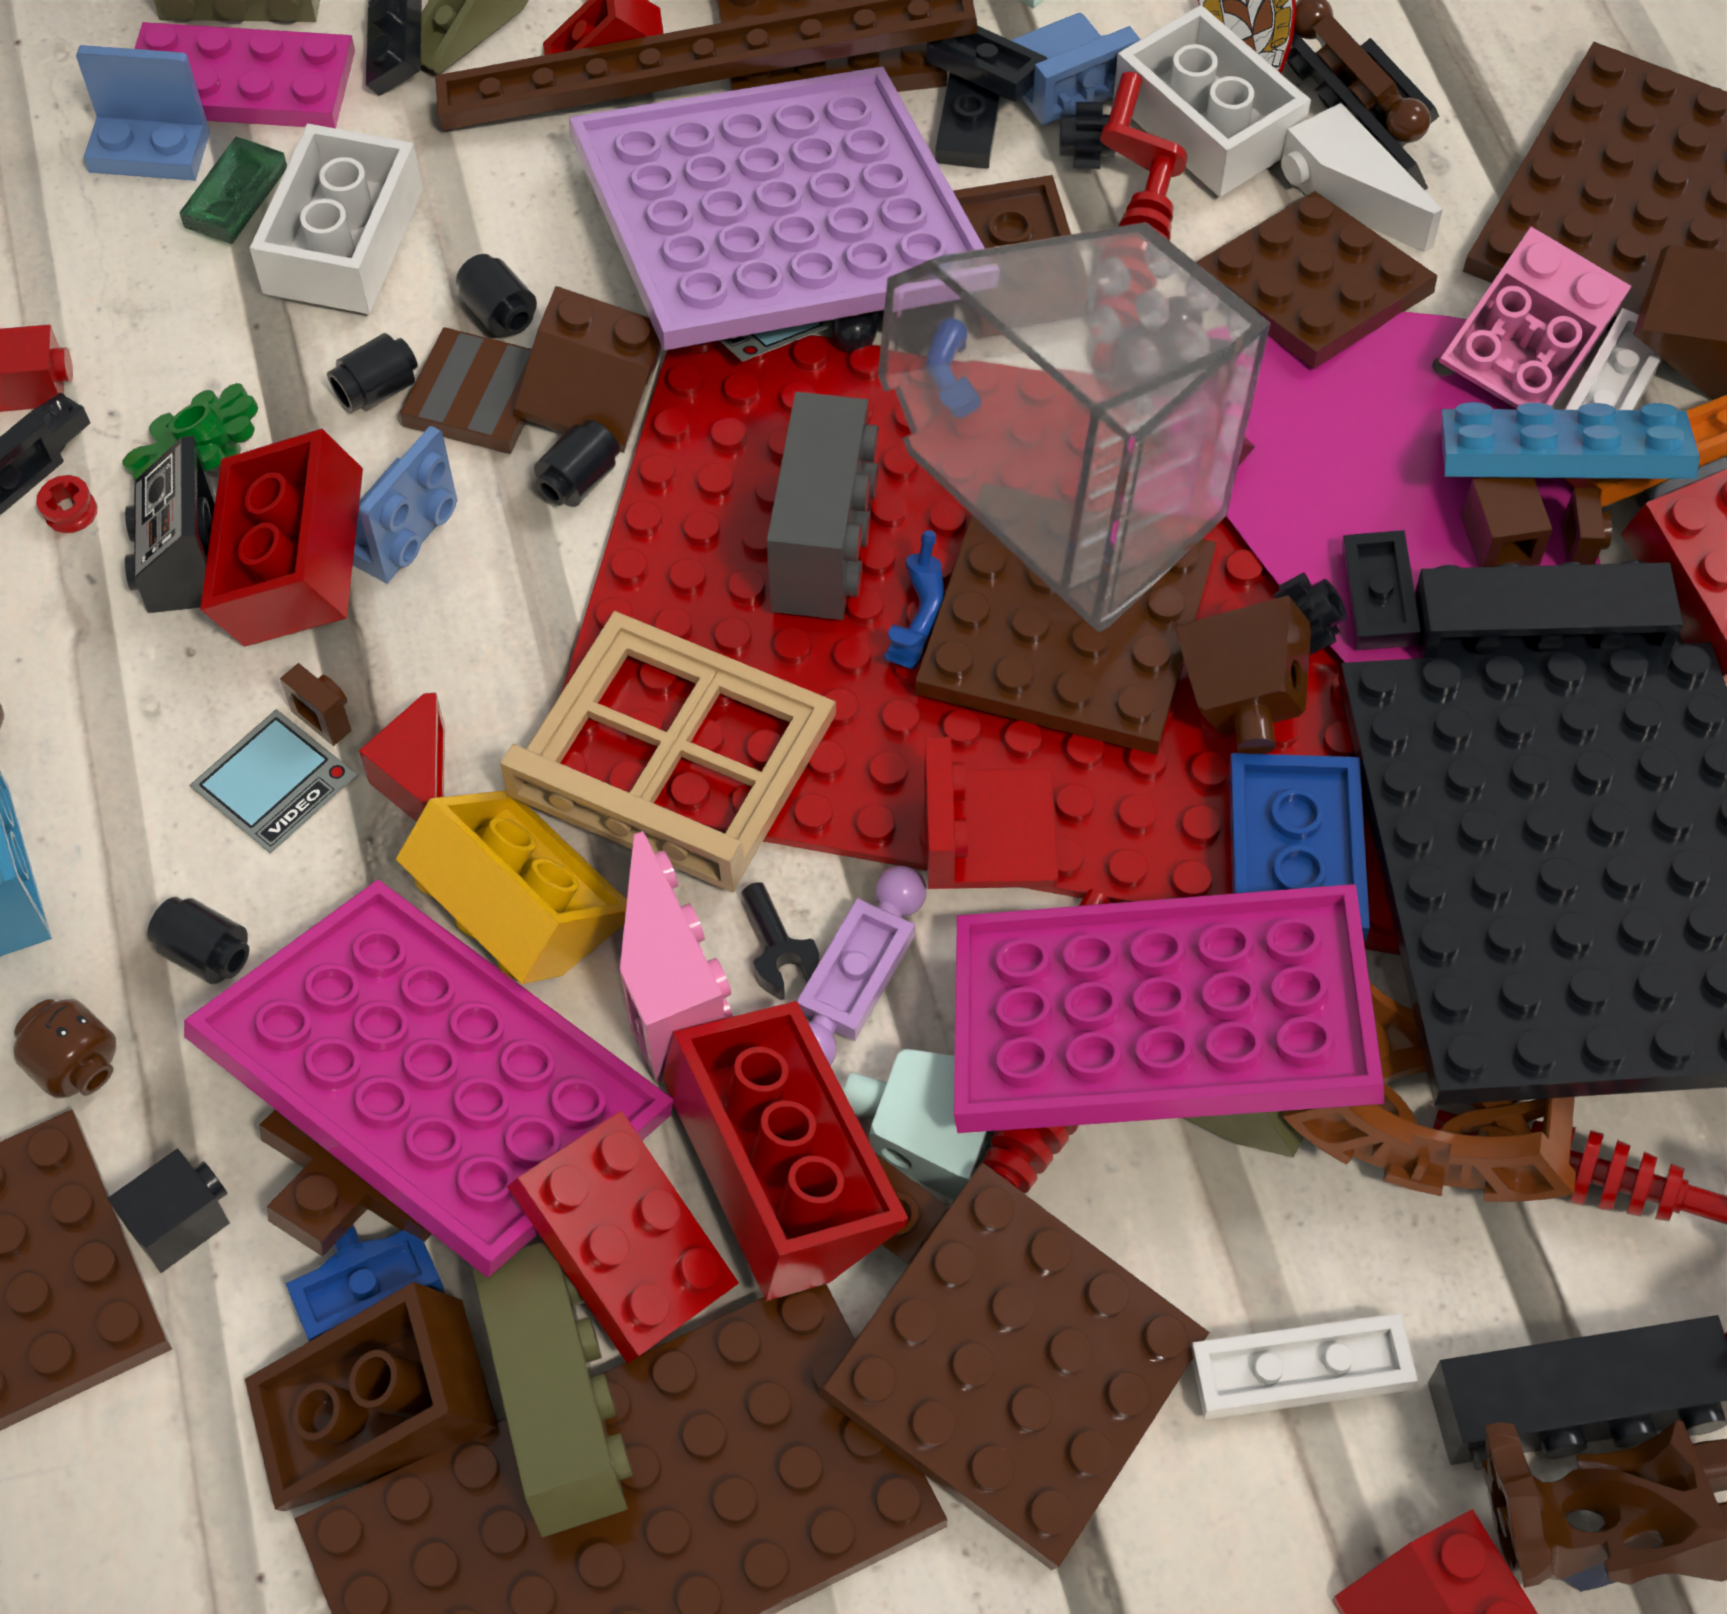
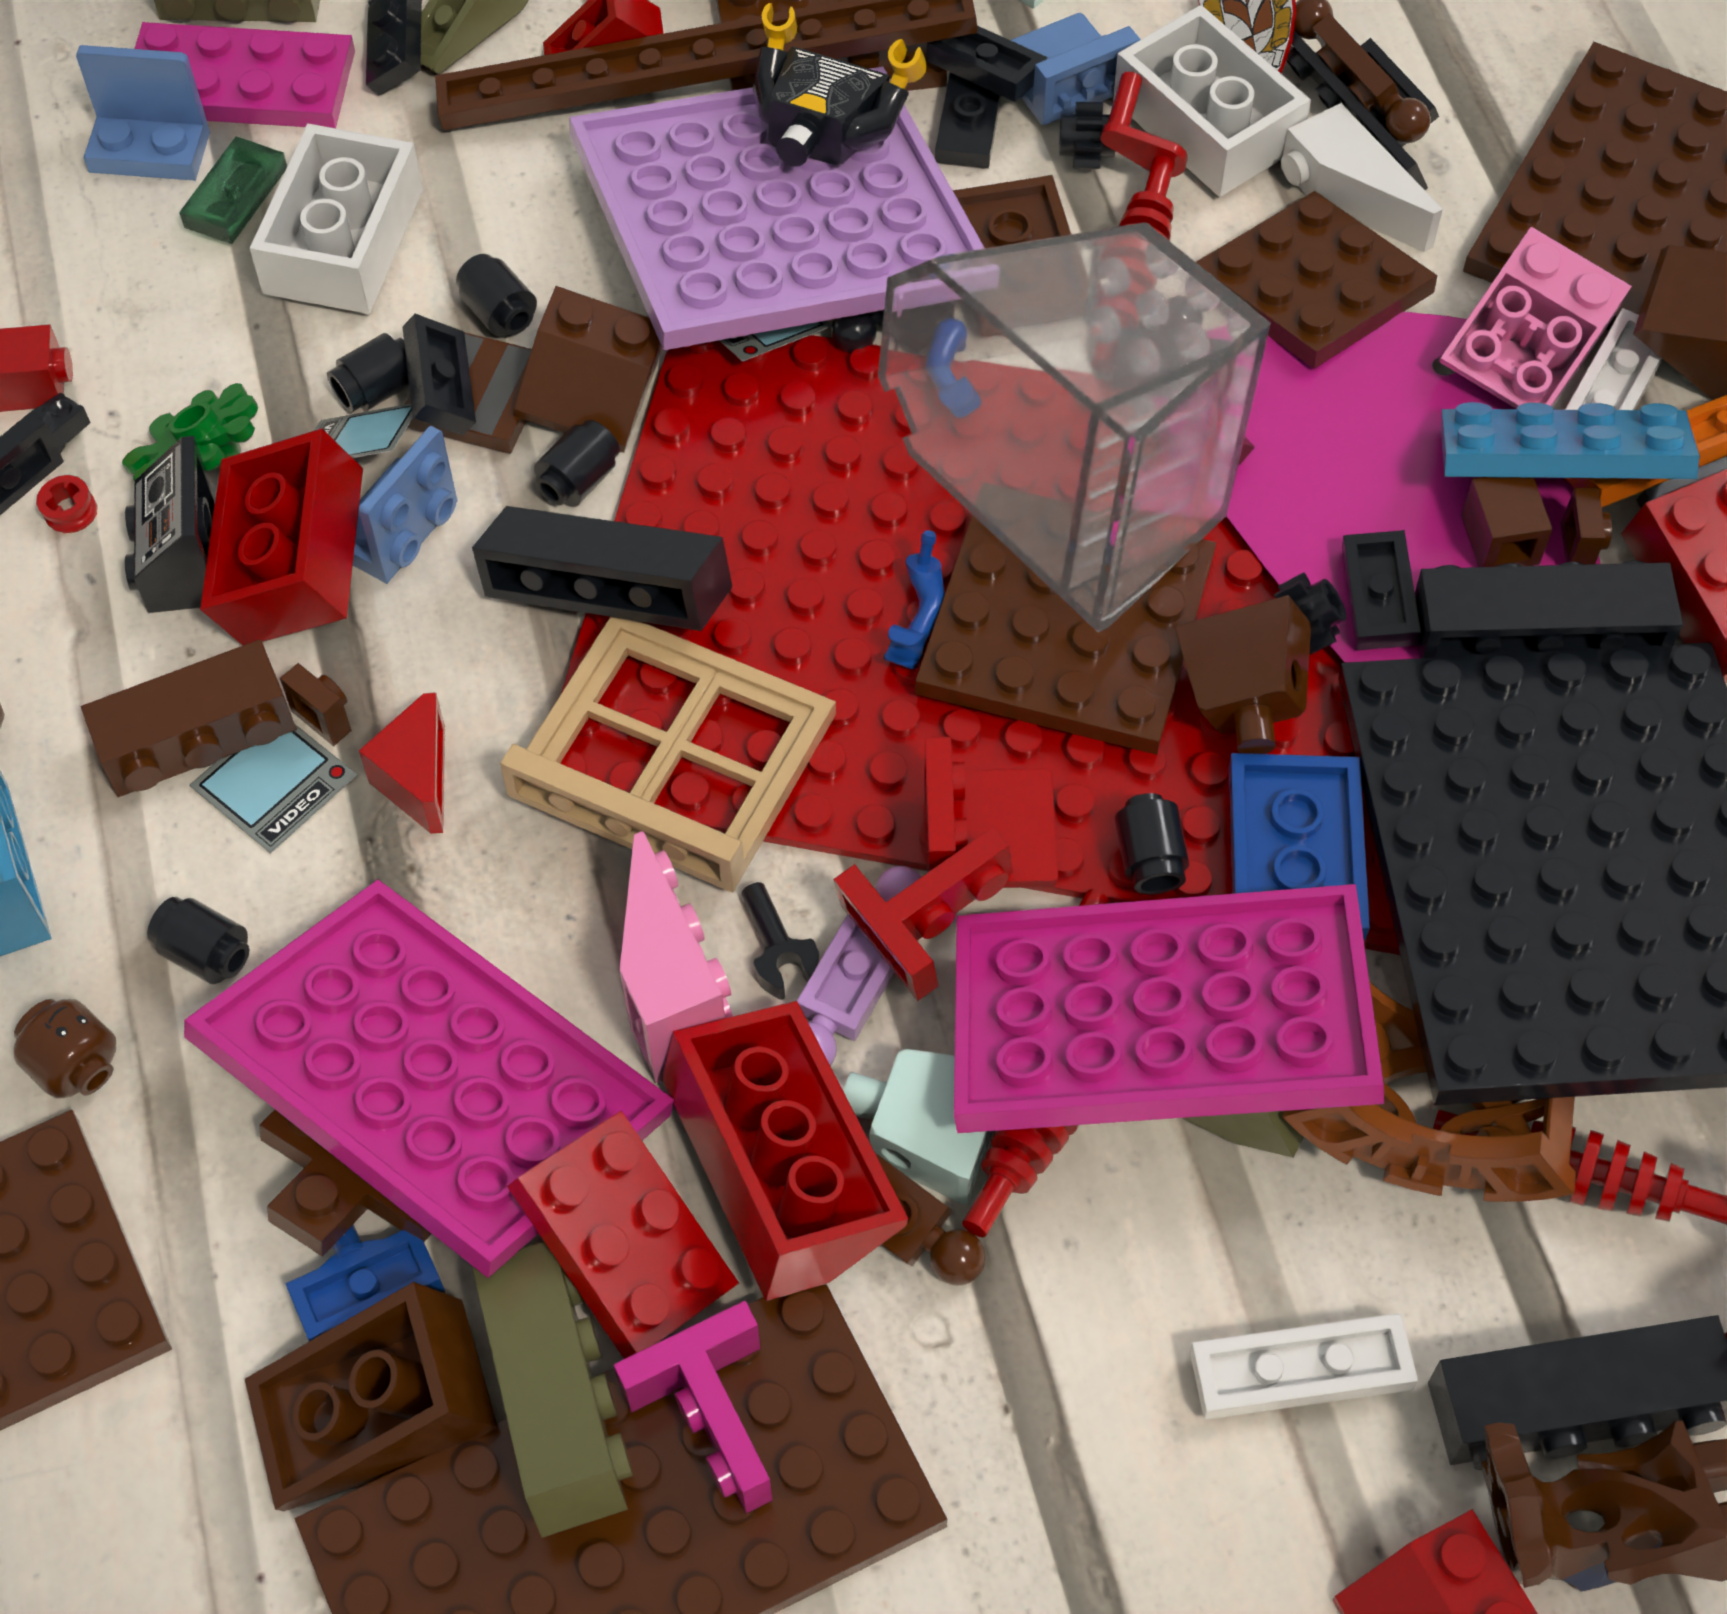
black brick [107,1148,230,1273] -> none
yellow slope [395,790,627,984] -> none
dark grey brick [767,392,879,620] -> none
reddish brown plate [818,1162,1210,1570] -> none
none -> reddish brown brick [80,639,297,797]
none -> medium azure sticker [314,403,413,458]
none -> black plate [402,313,476,435]
none -> black brick [472,506,733,631]
none -> dark pink bracket [613,1301,773,1514]
none -> black torso [753,3,926,167]
none -> red bracket [833,827,1013,1001]
none -> black brick [1114,793,1189,895]

